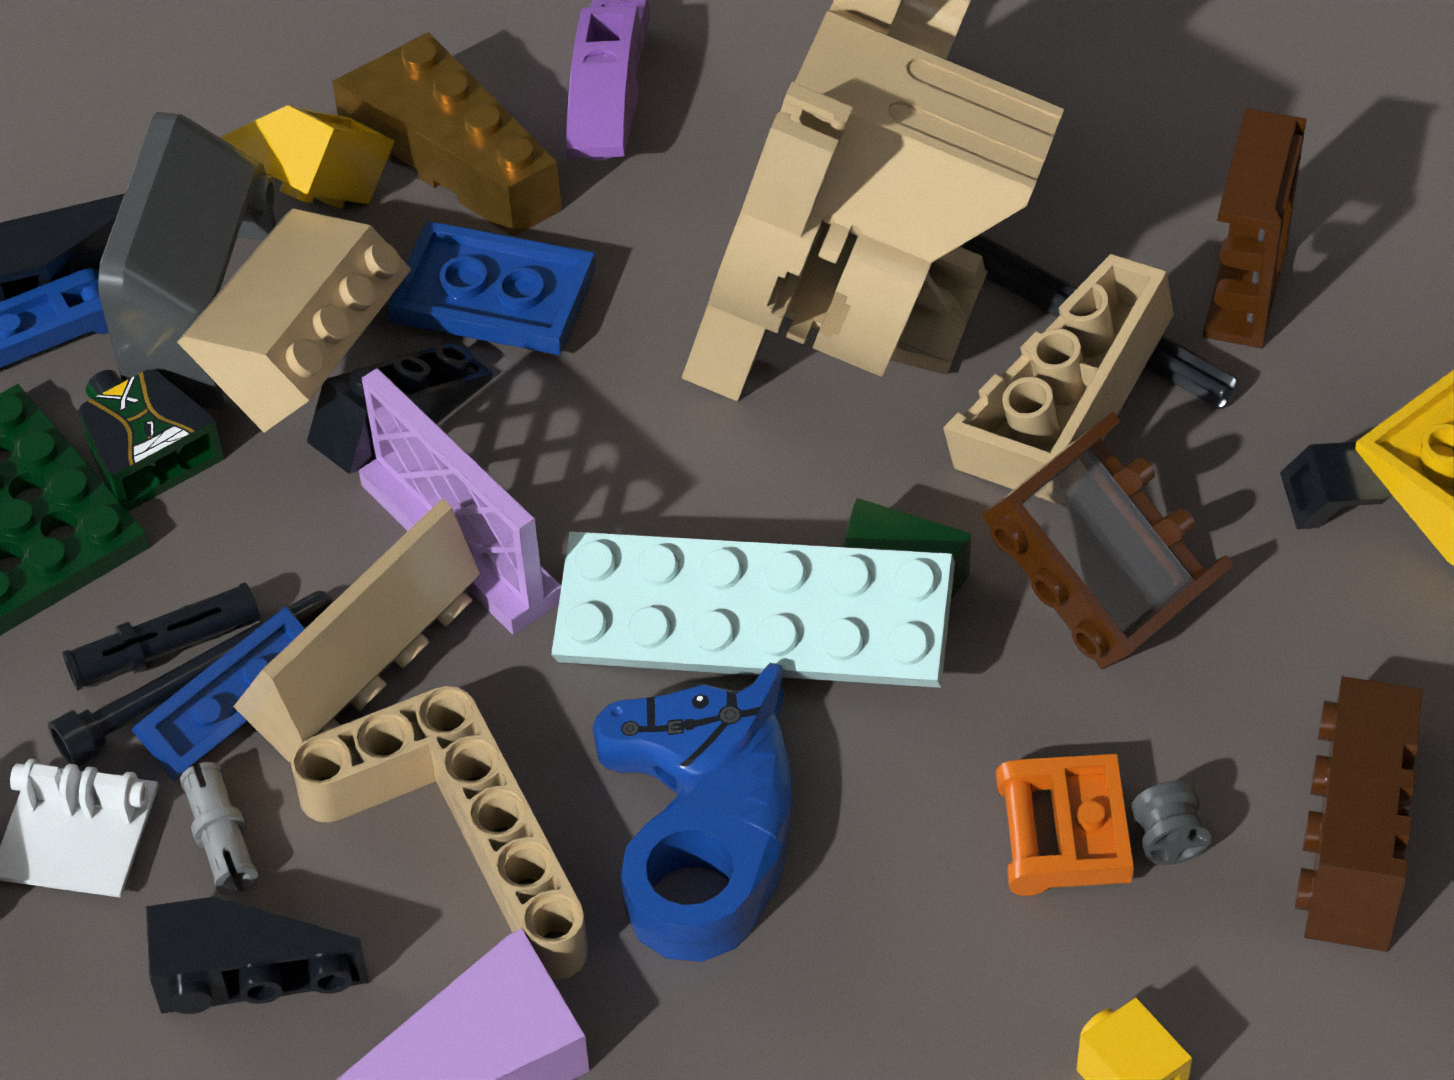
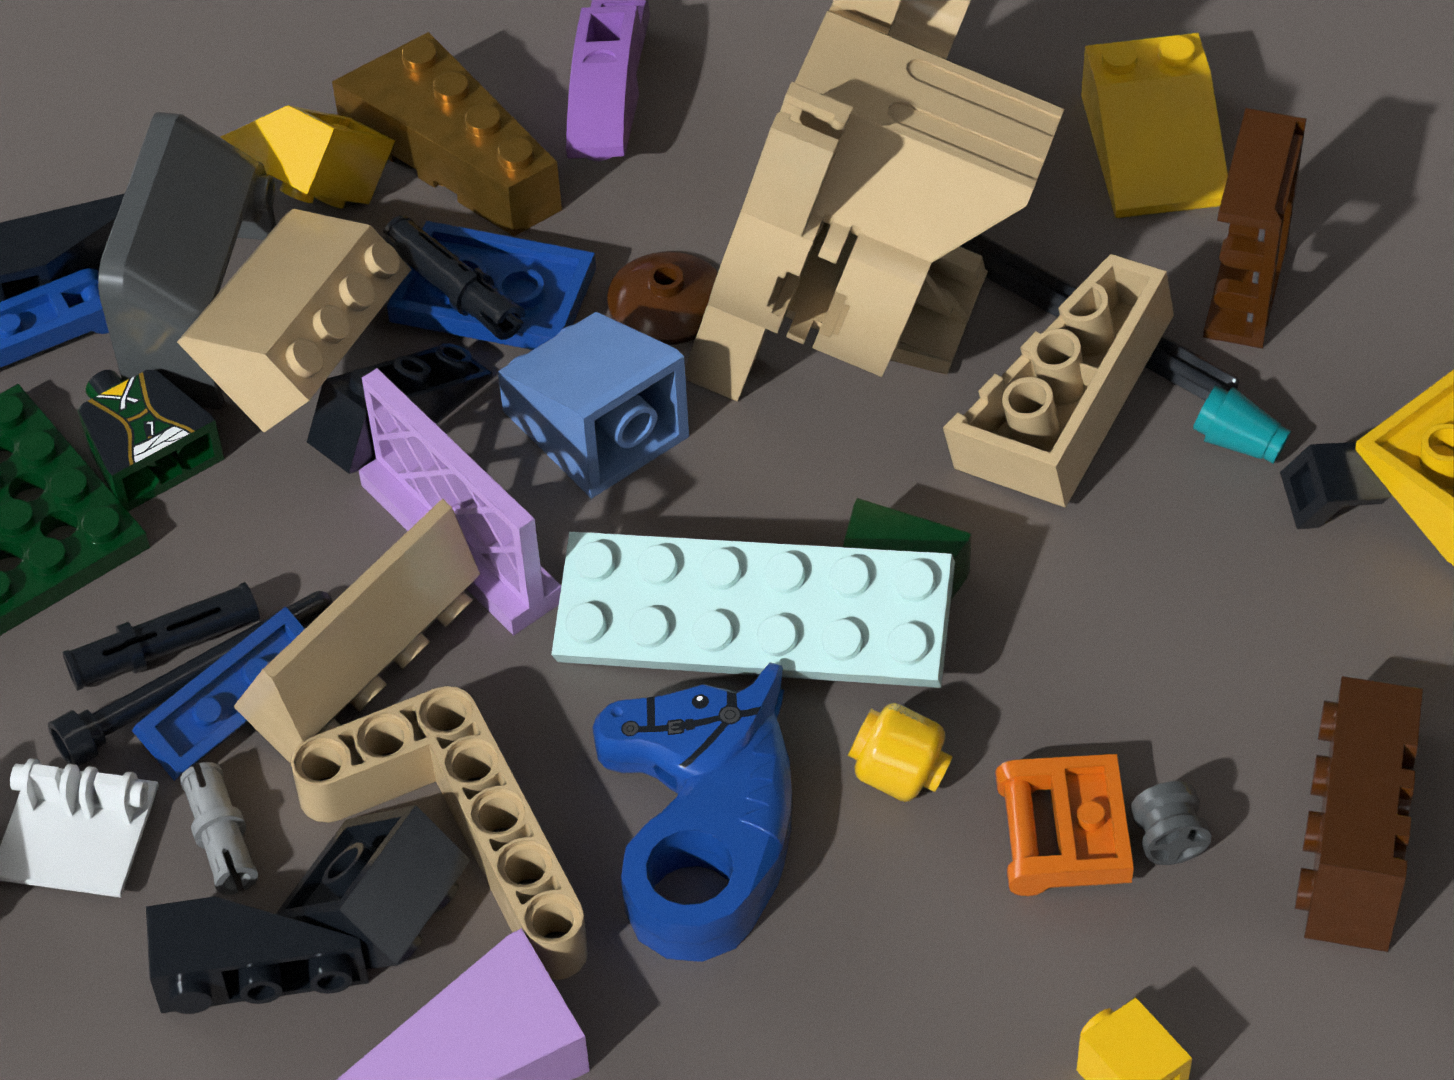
window [981,411,1234,669] -> none
none -> black slope [276,805,471,969]
none -> black pin [382,215,525,340]
none -> medium blue slope [498,312,689,499]
none -> reddish brown dish [607,251,718,345]
none -> yellow head [848,703,953,802]
none -> yellow slope [1081,33,1228,218]
none -> teal cone [1193,385,1291,464]

